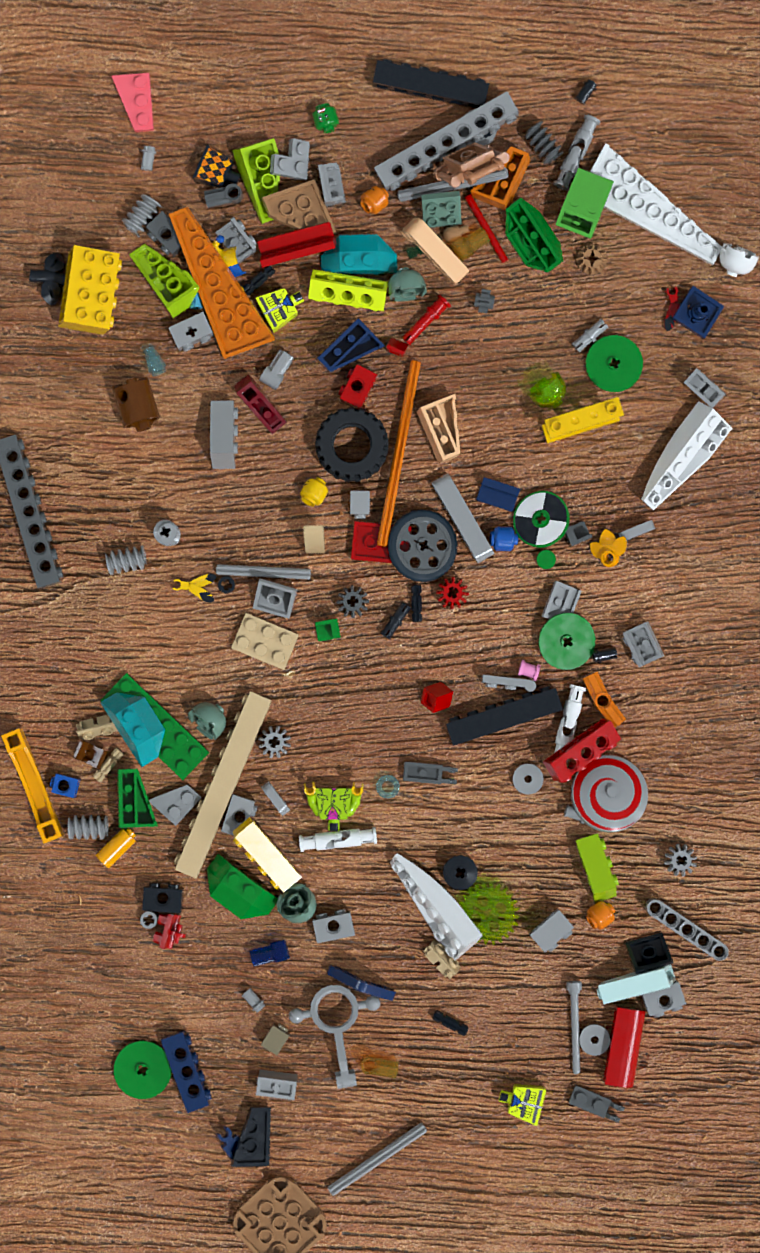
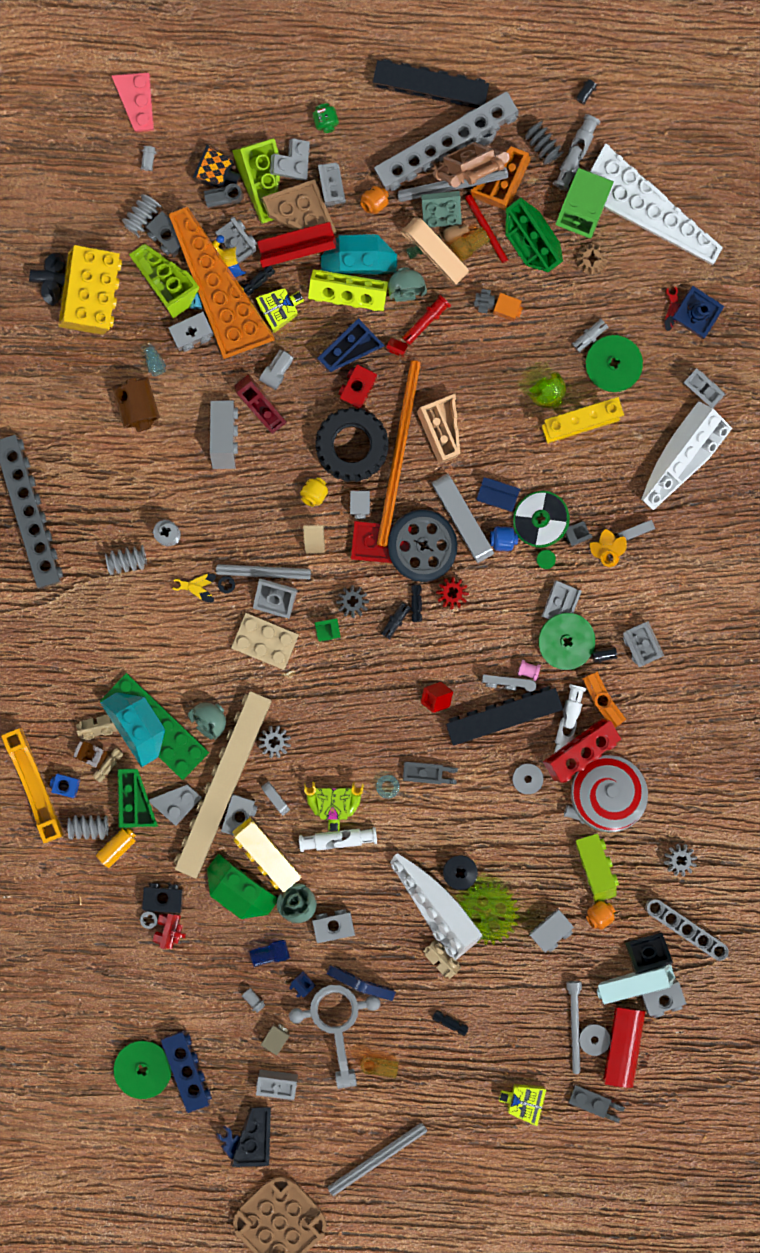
white cylinder [719,243,759,277] -> none
none -> dark blue tile [289,971,316,998]
none -> orange brick [493,293,524,322]

